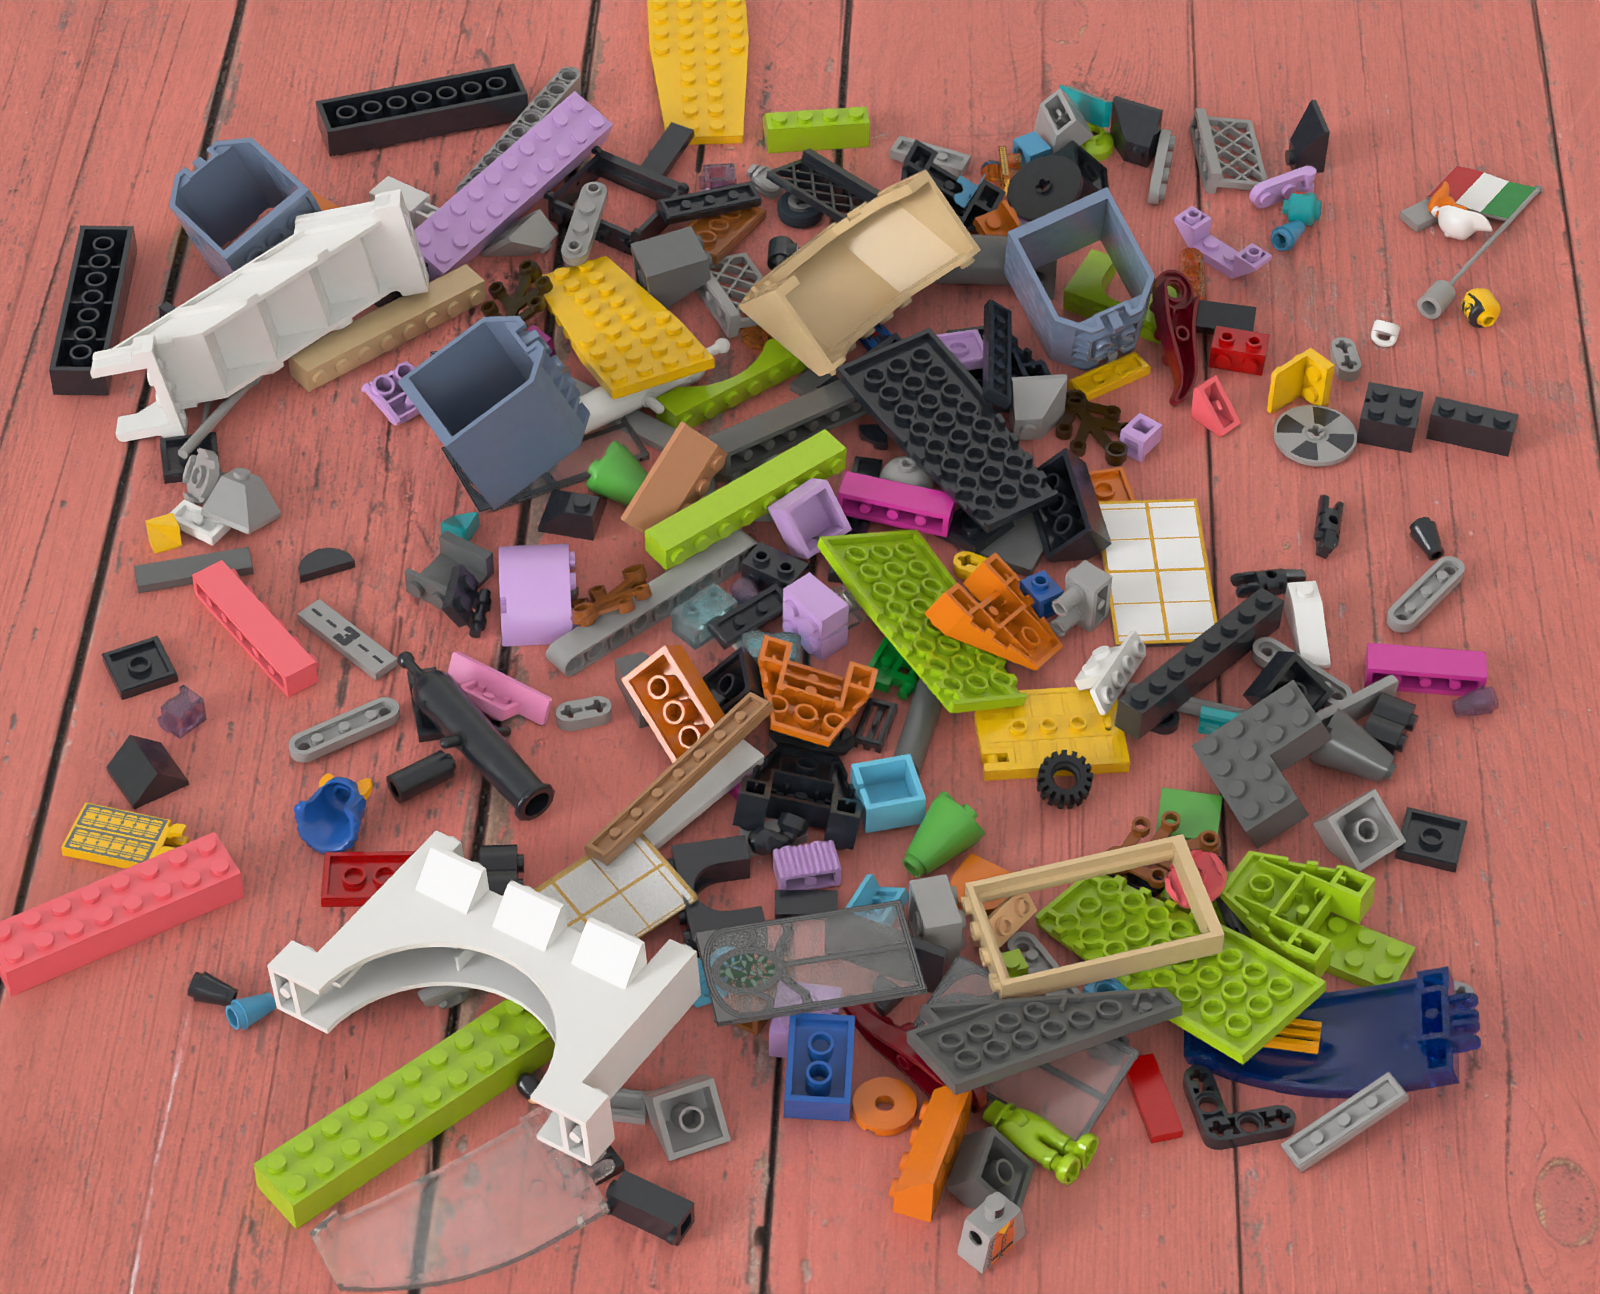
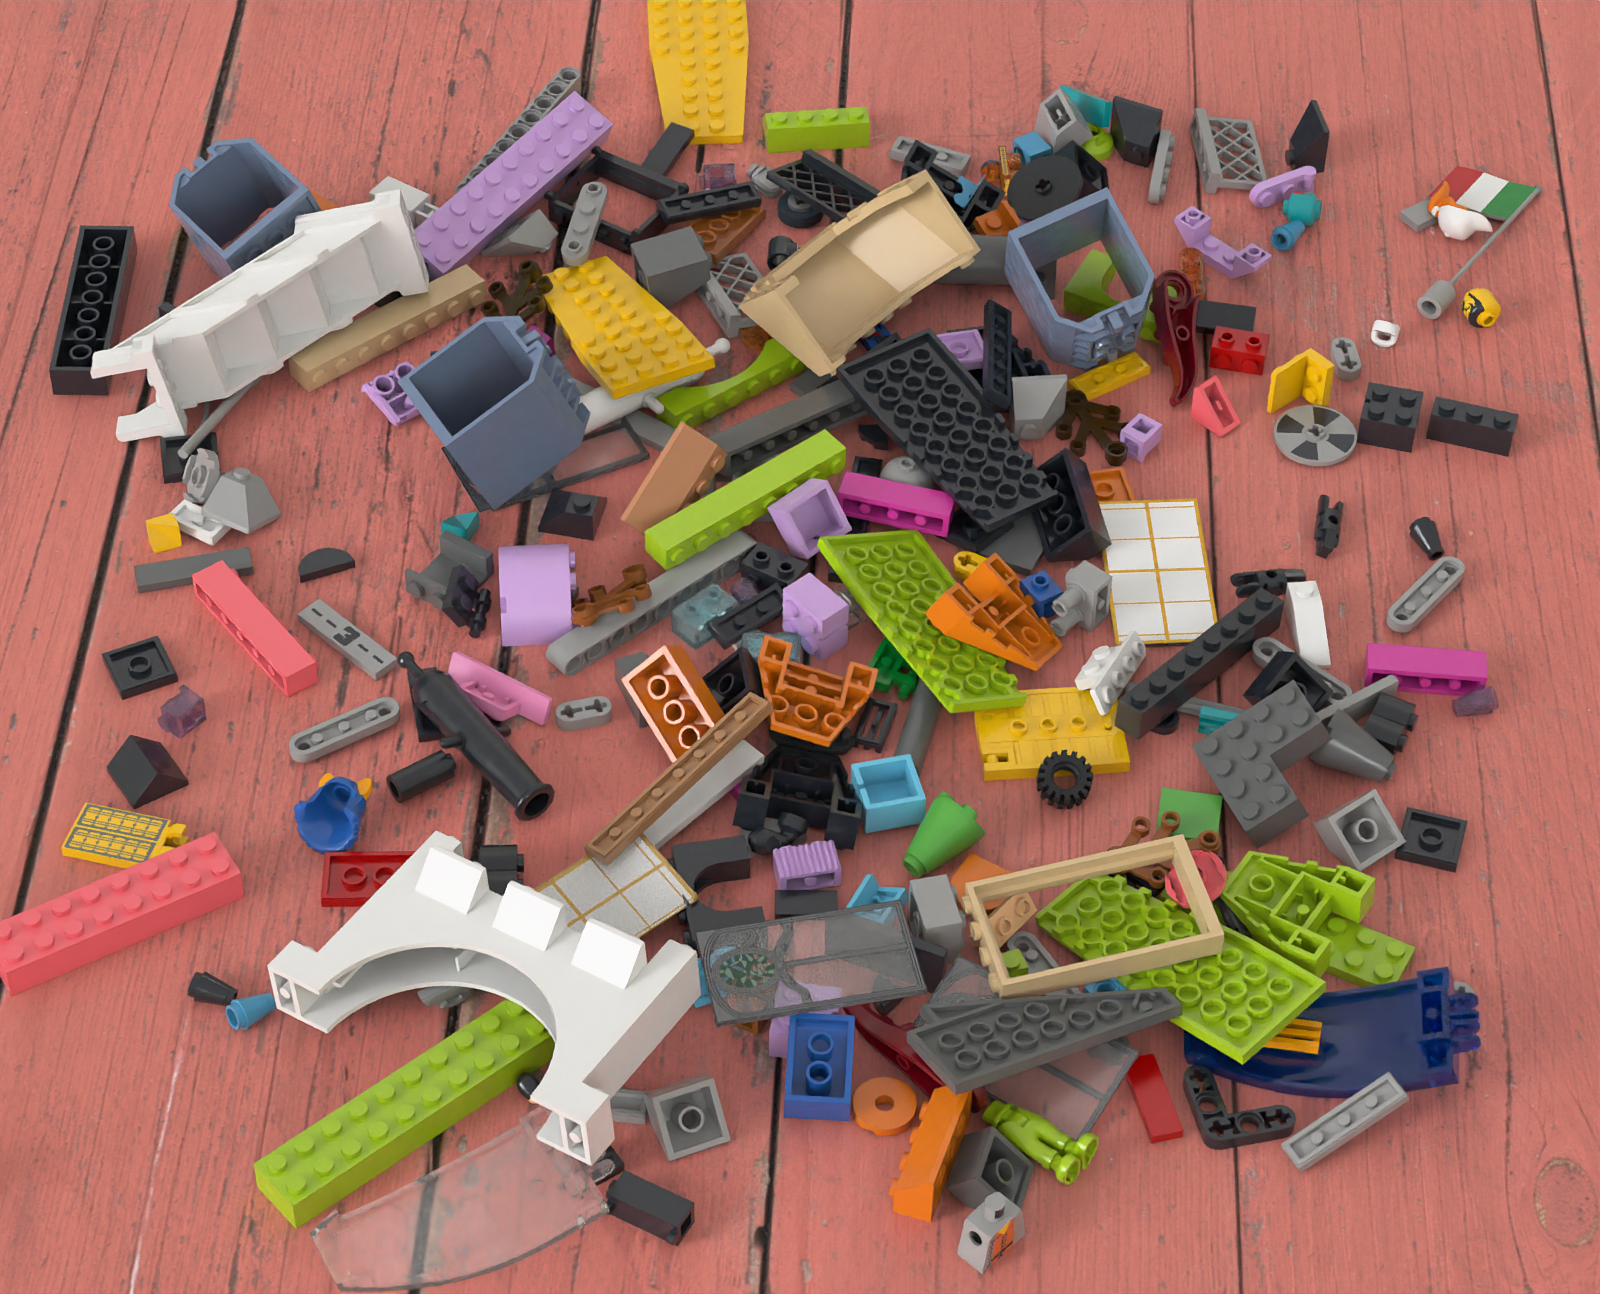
black brick [315,63,528,157] -> none
bright green cone [586,440,648,506] -> none

